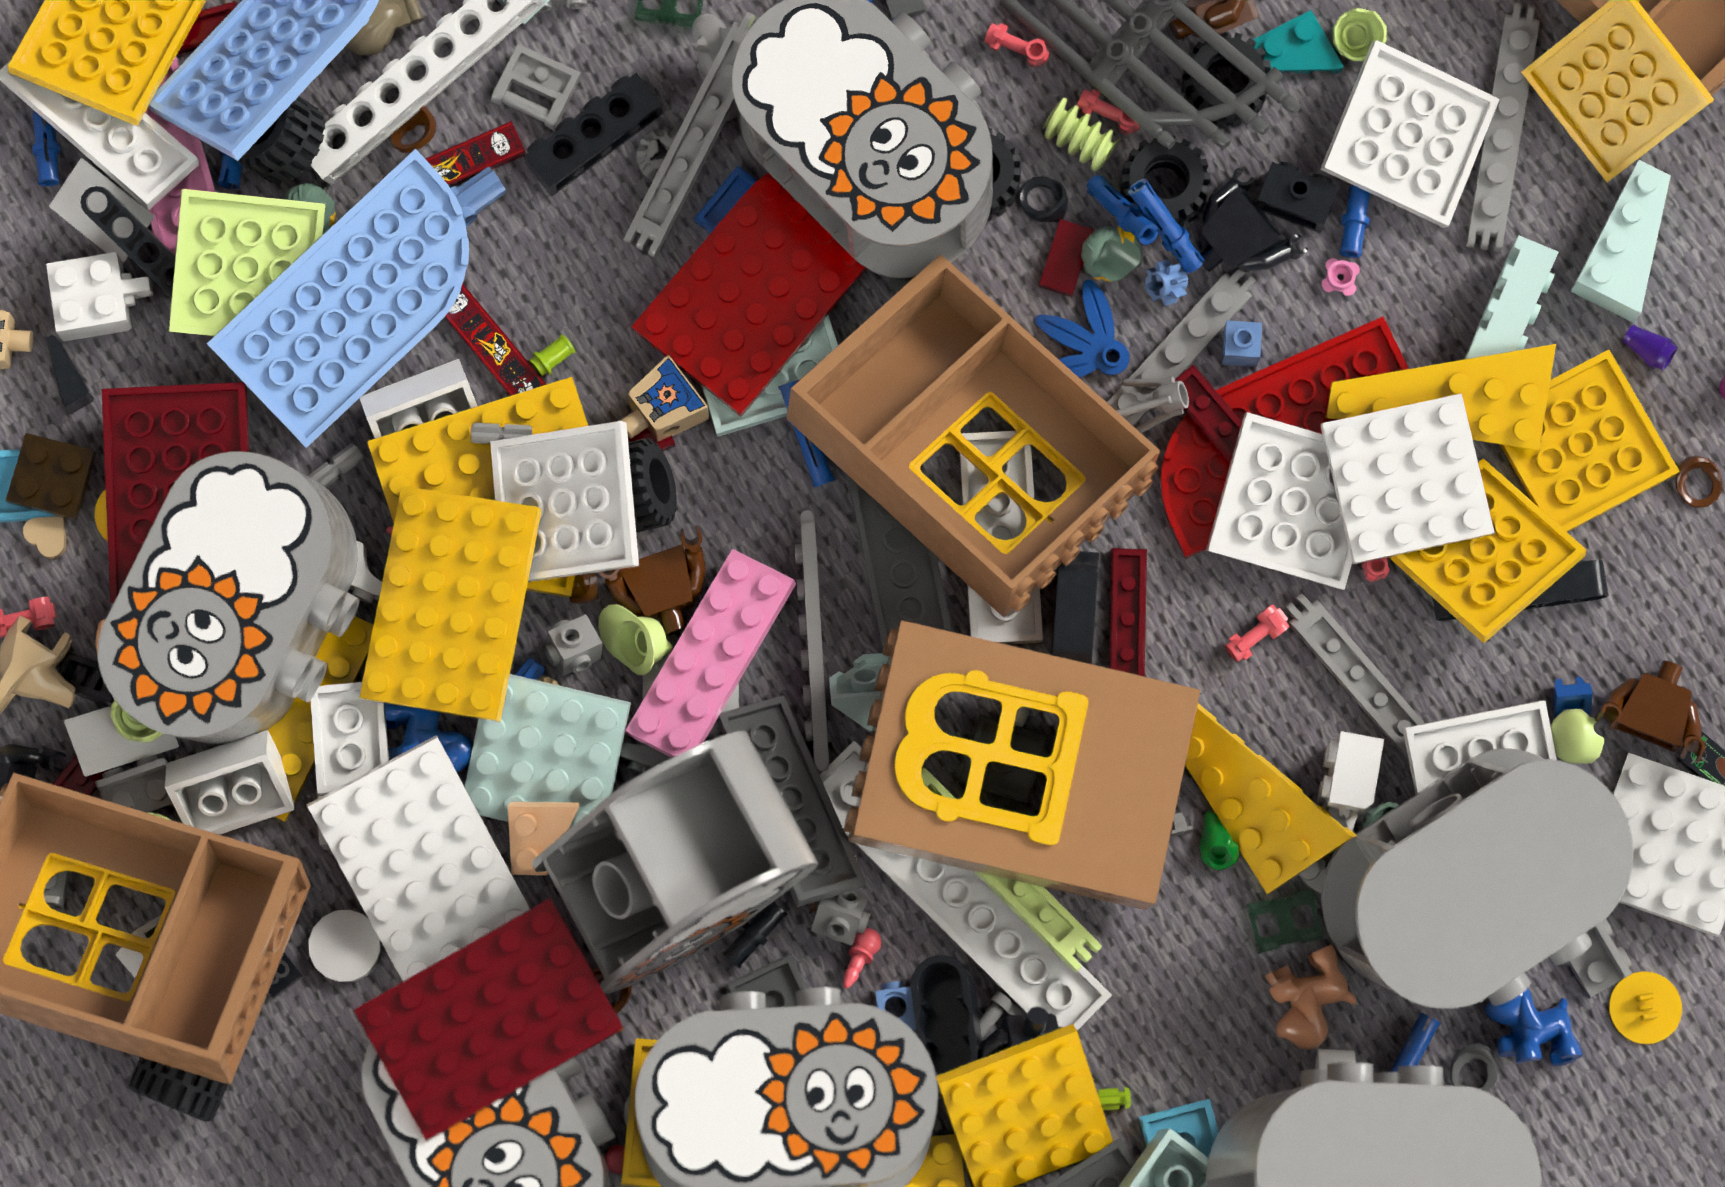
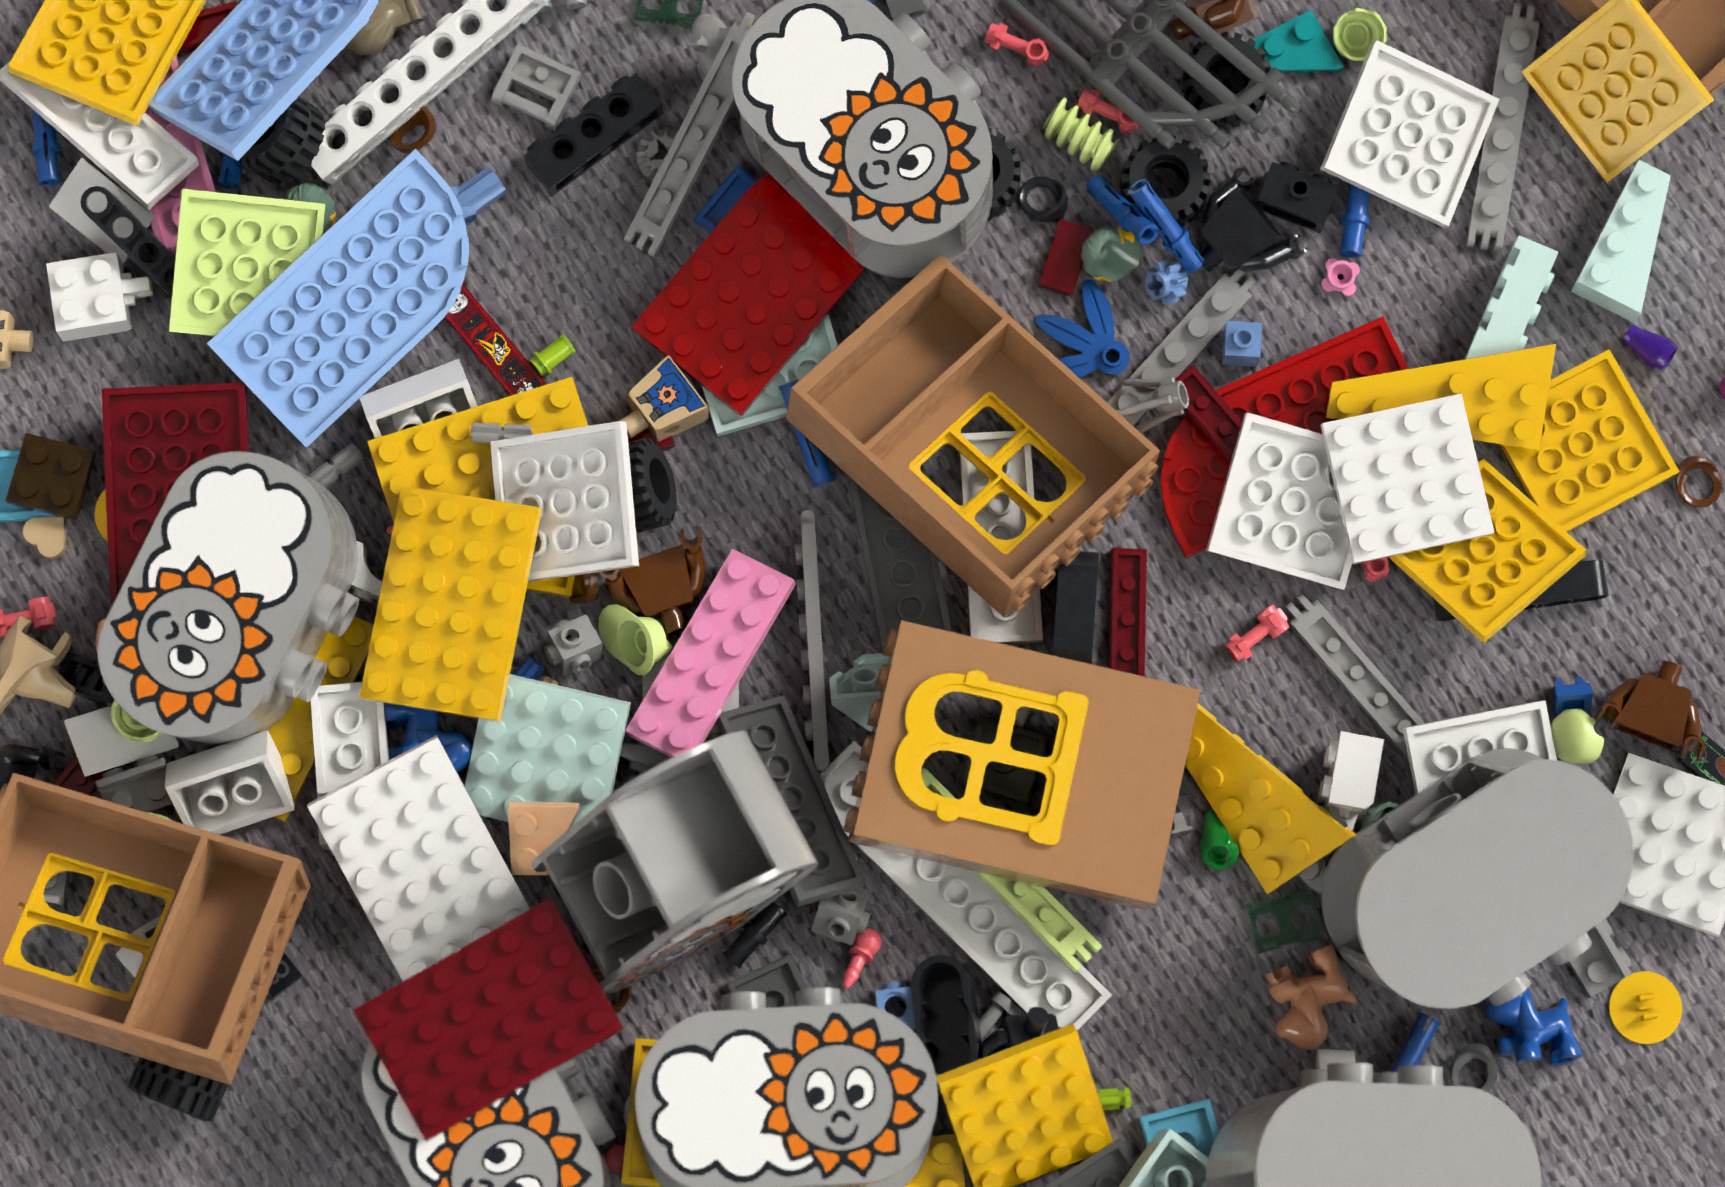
black slope [46,334,94,414] -> none
white tile [308,910,381,982] -> none
tile [383,121,526,188] -> none

